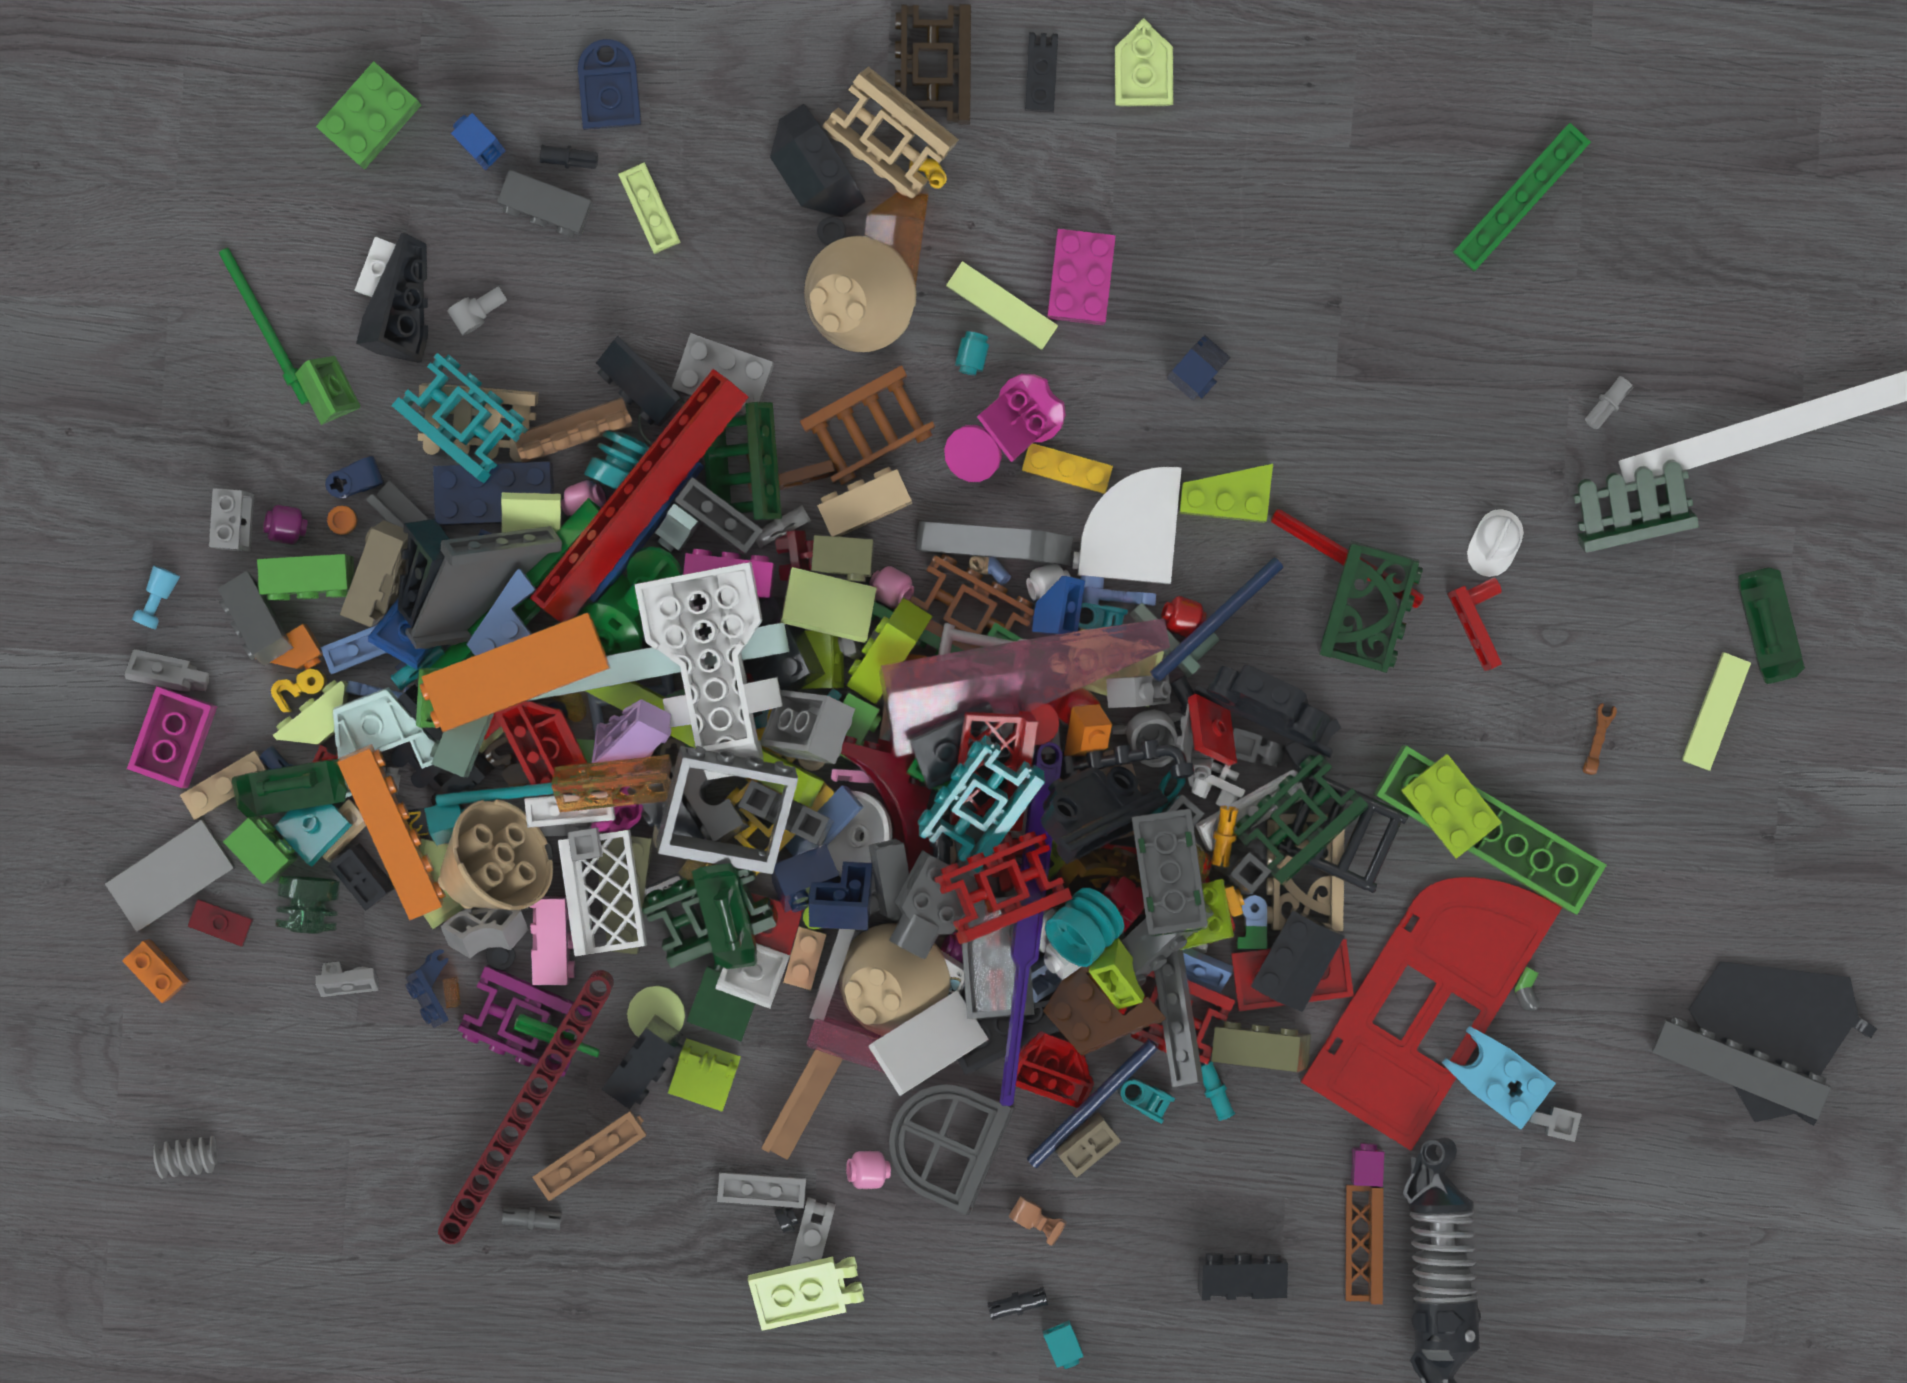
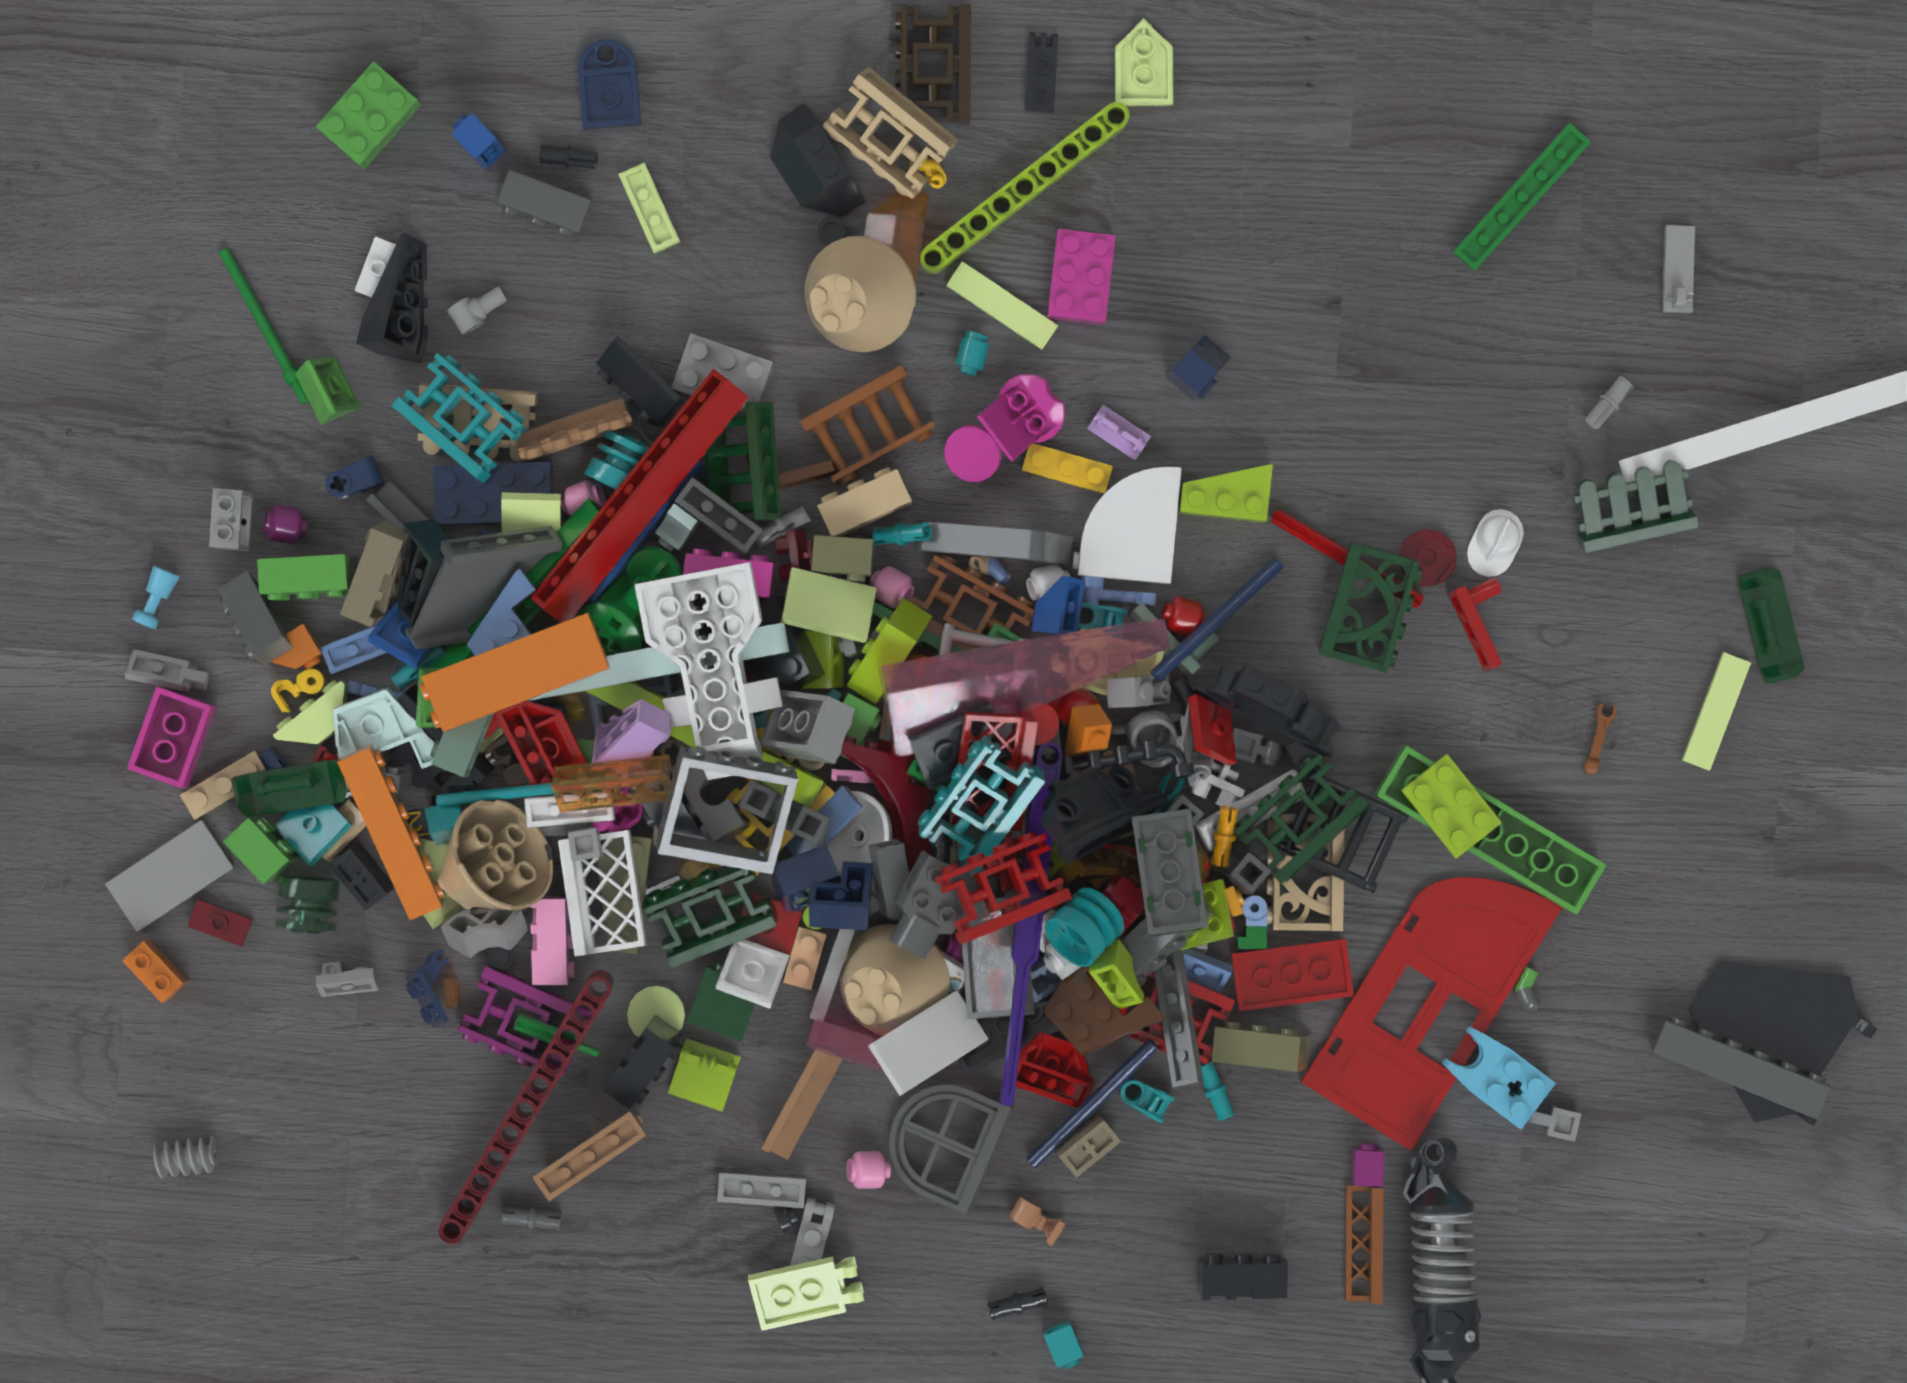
orange tile [327,506,358,535] -> none
dark green piece [691,863,757,969] -> none
black slope [1251,908,1345,1012] -> none
none -> teal pin [872,522,932,546]
none -> lime beam [920,102,1129,274]
none -> lavender hinge [1087,405,1151,460]
none -> dark red tile [1399,529,1456,587]
none -> light grey hinge [1662,225,1695,314]

